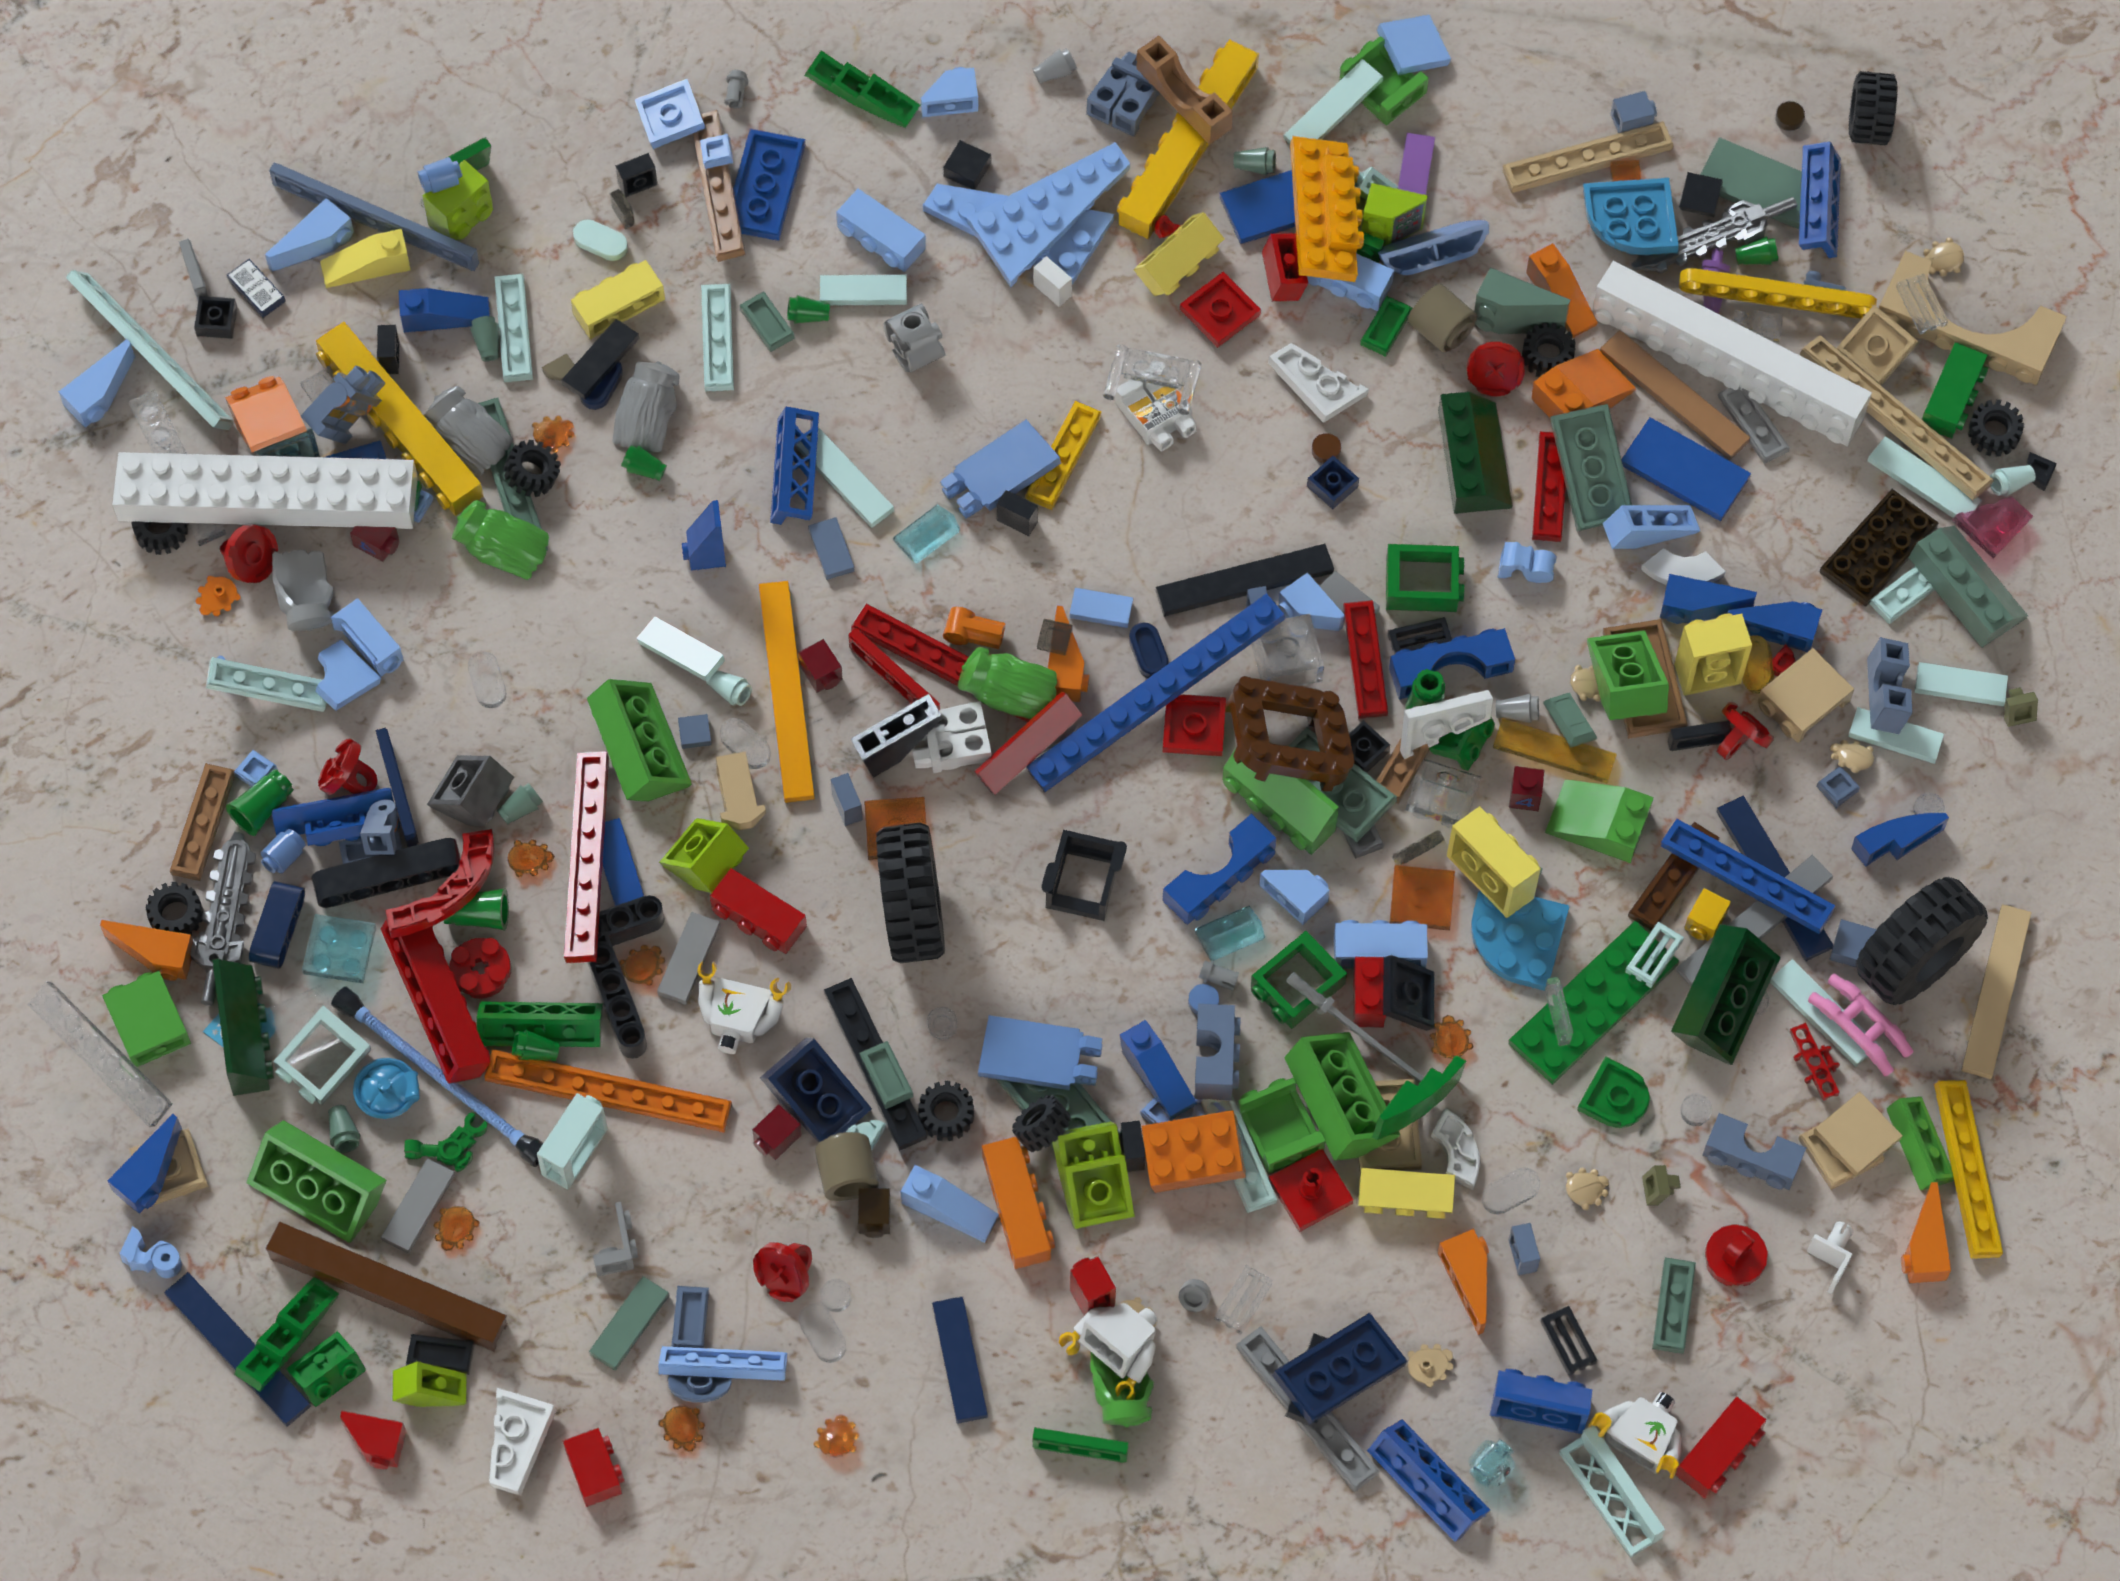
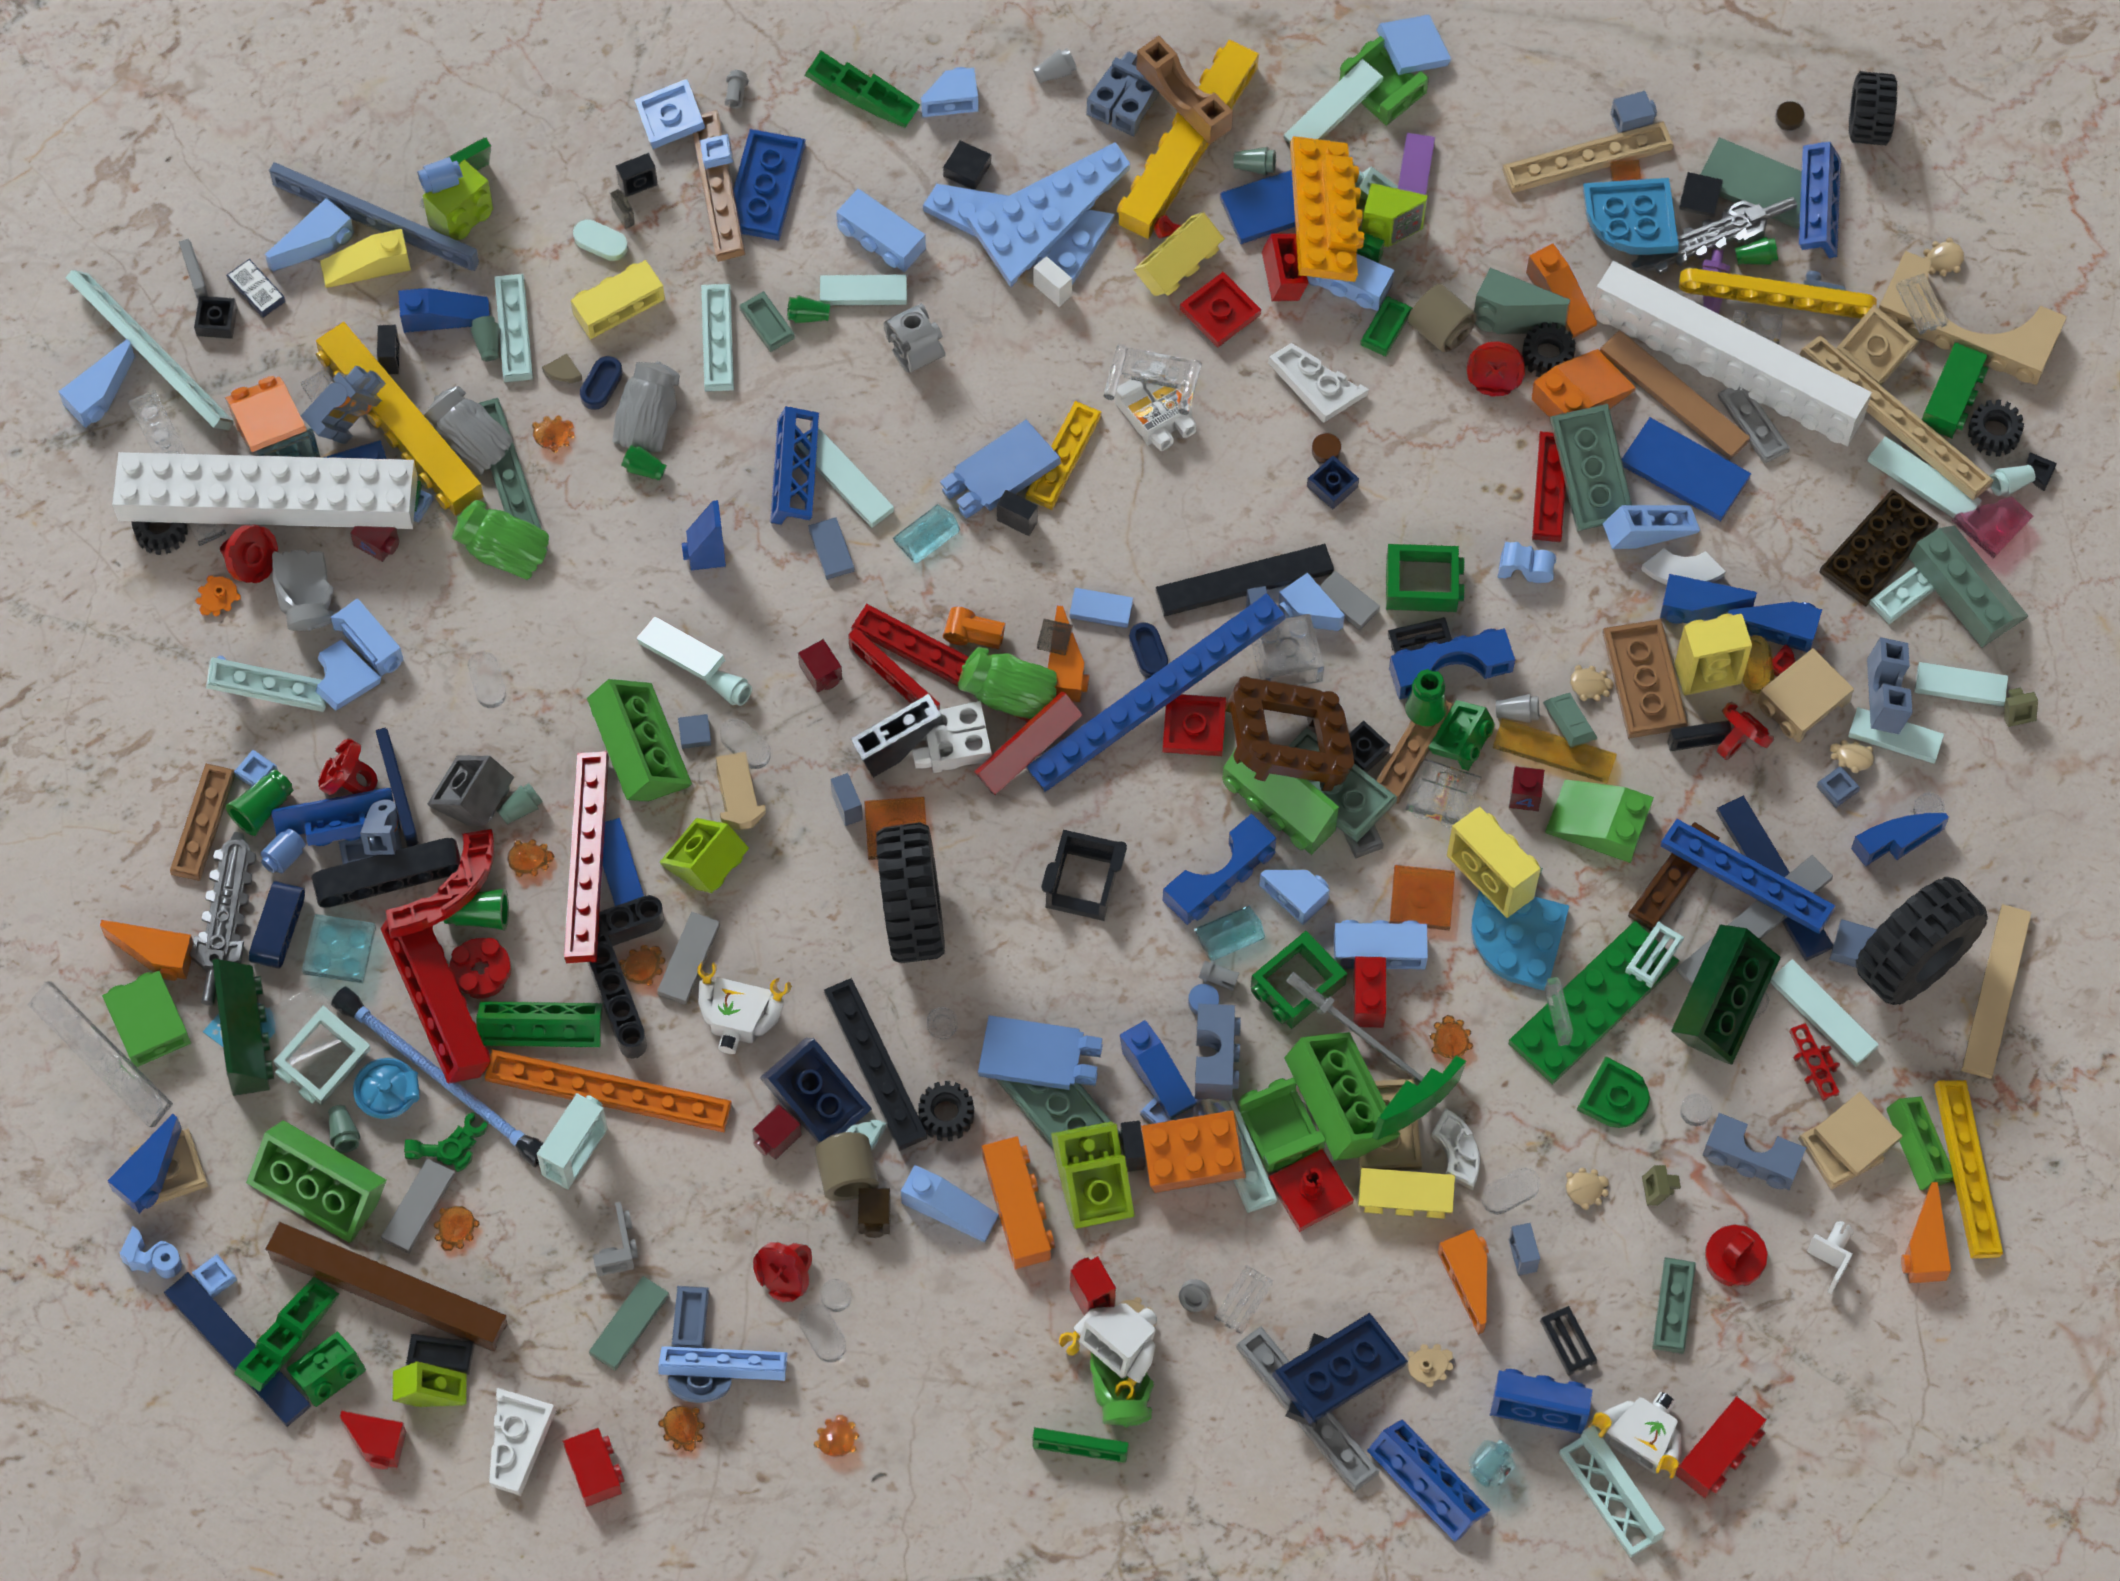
black tyre [146,882,203,936] -> none
black tyre [503,440,561,497] -> none
green cone [512,1030,560,1061] -> none
black tile [561,319,640,400] -> none
red brick [710,868,807,954] -> none
light orange tile [759,581,815,803] -> none
sand green tile [860,1041,914,1109] -> none
dark blue tile [932,1296,988,1424] -> none
black tyre [1012,1095,1071,1152] -> none
red tile [1343,600,1388,719] -> none
medium blue brick [1378,220,1489,275] -> none
black tile [1383,955,1435,1031] -> none
clear smoke tile [1392,830,1445,866] -> none
white wing [1400,690,1493,759] -> none
dark green slope [1438,392,1512,514] -> none
bright green slope [1587,630,1669,720] -> none
yellow brick [1684,888,1731,941] -> none
bright pink piece [1808,974,1914,1076] -> none
none -> light blue tile [192,1254,237,1298]

